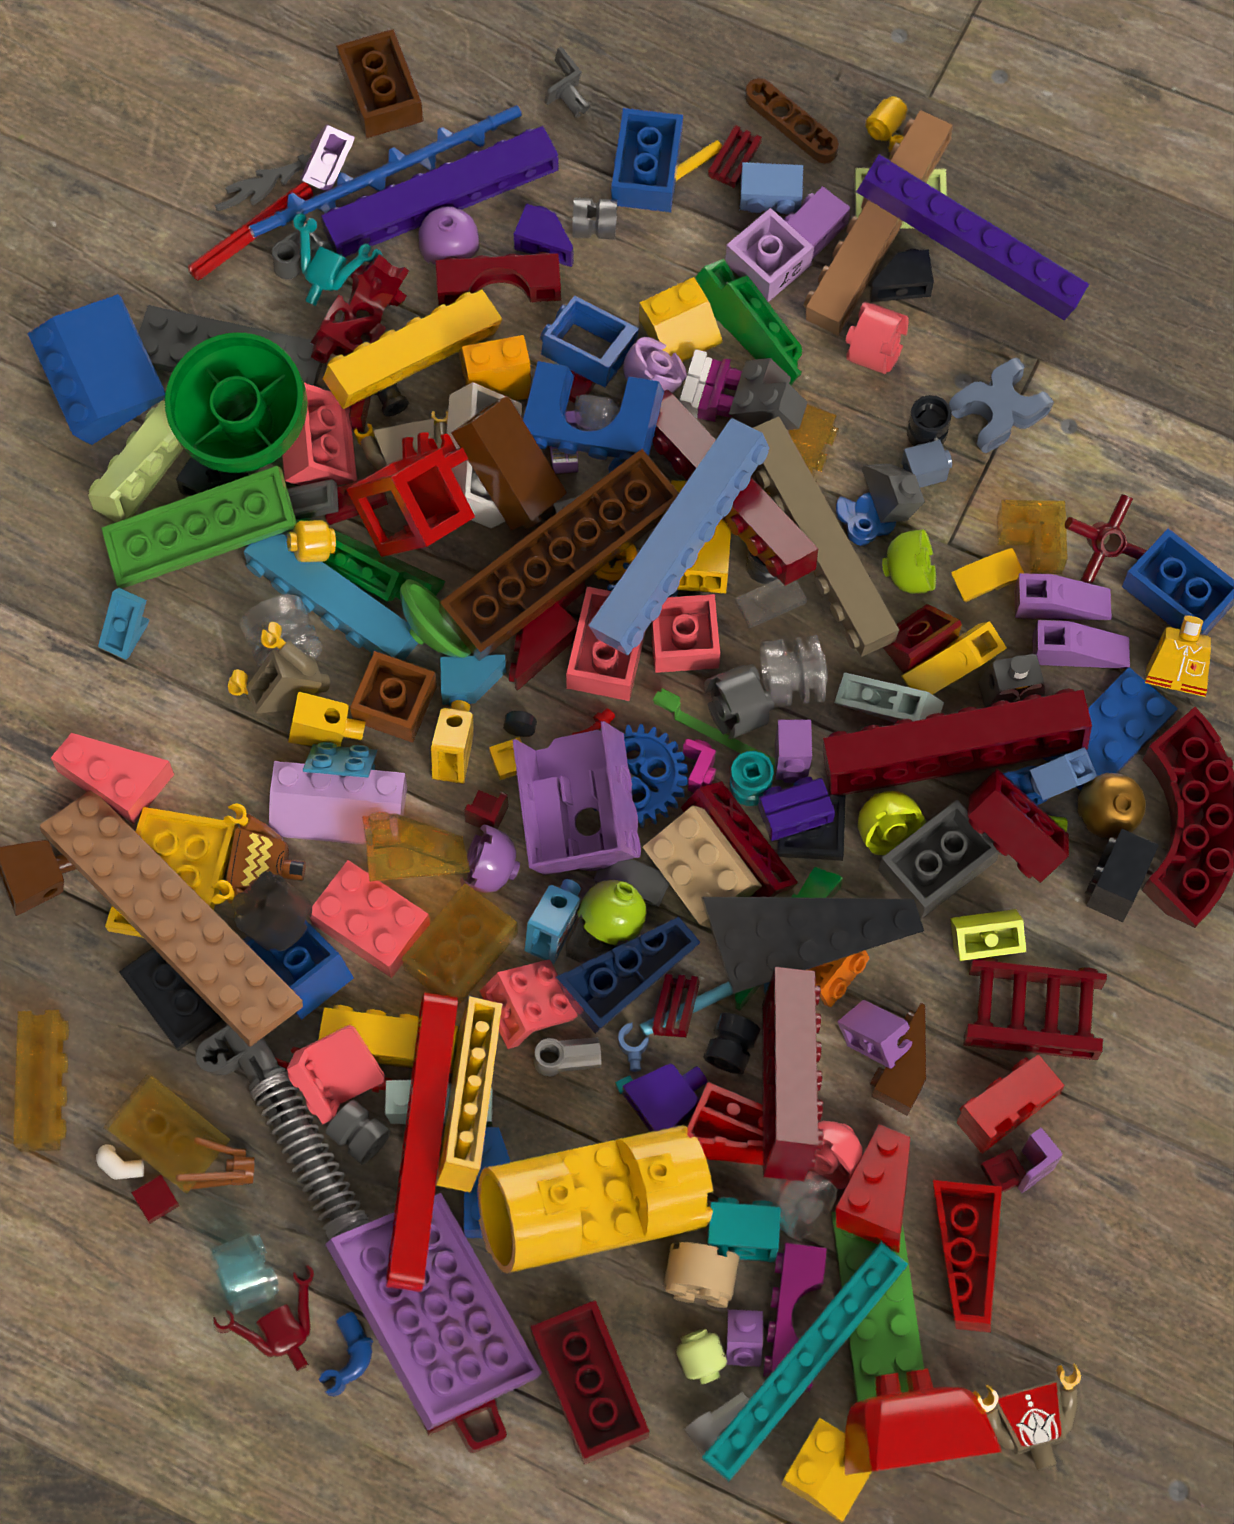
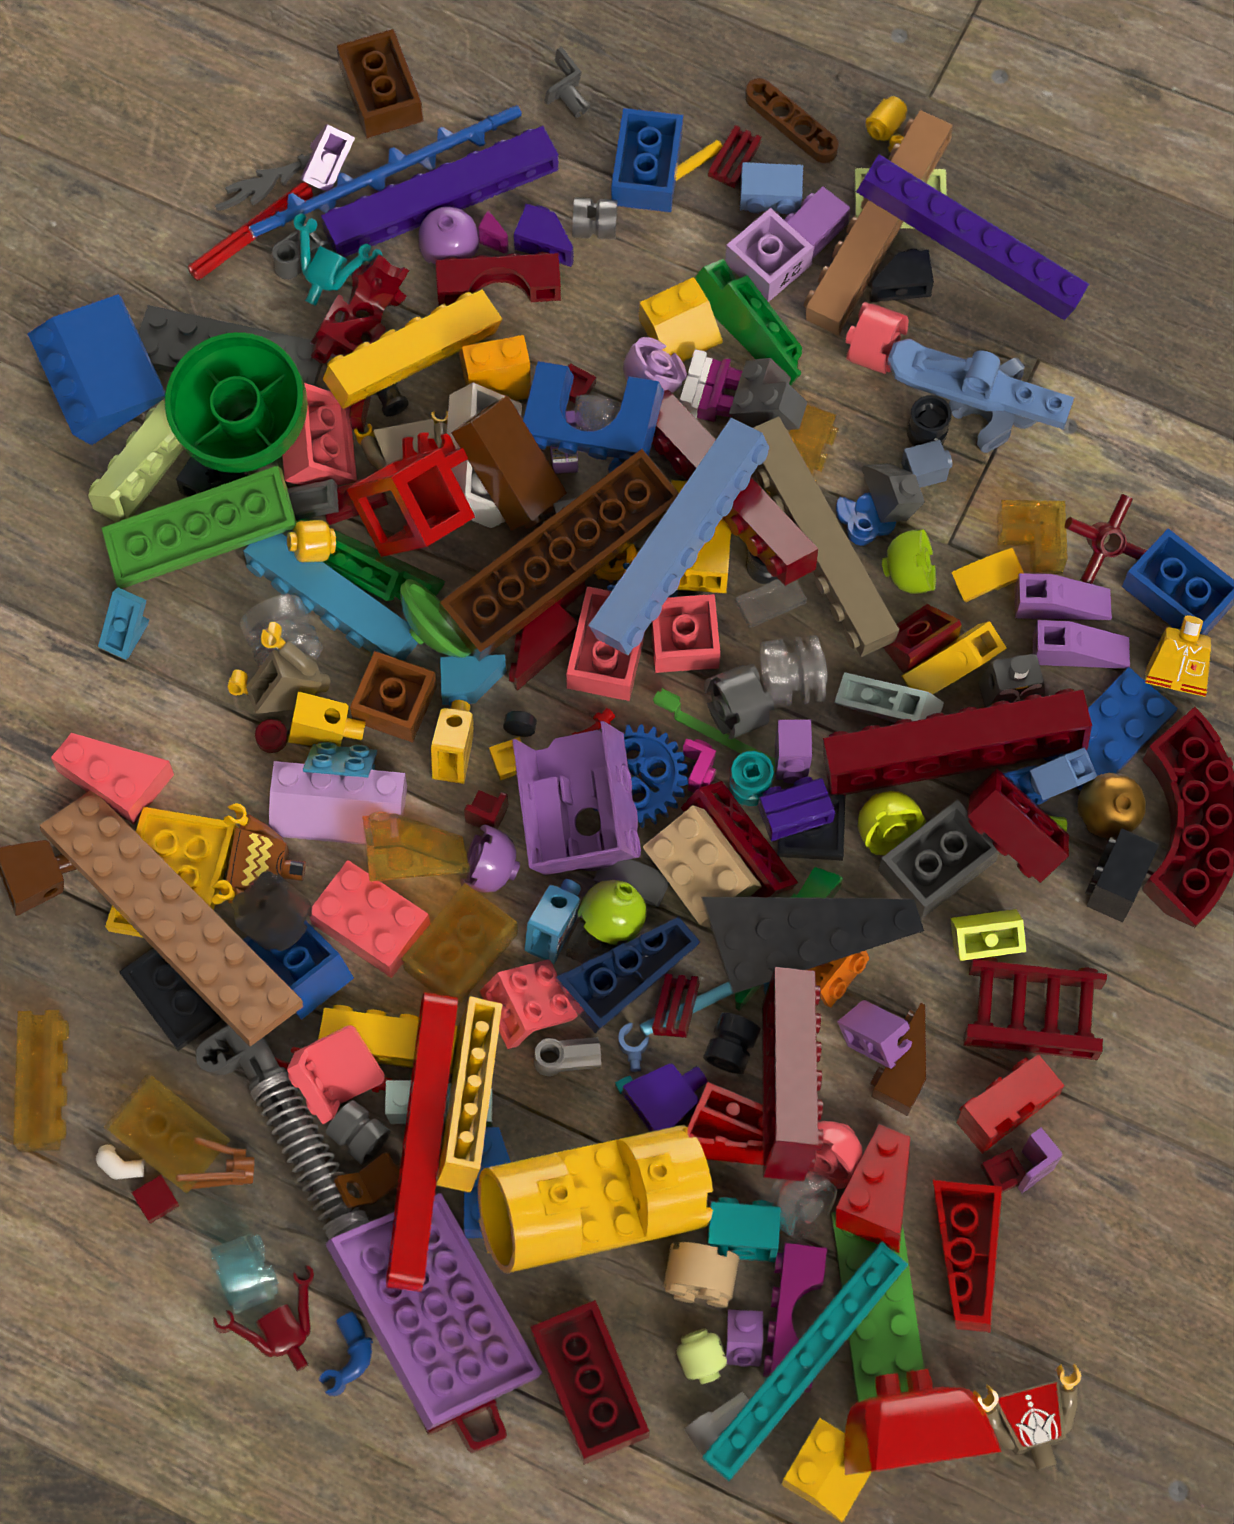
blue window [540,296,639,388] -> none
none -> dark red tile [255,719,288,753]
none -> reddish brown bracket [334,1152,400,1209]
none -> magenta slope [478,211,509,254]
none -> medium blue piece [887,338,1074,430]

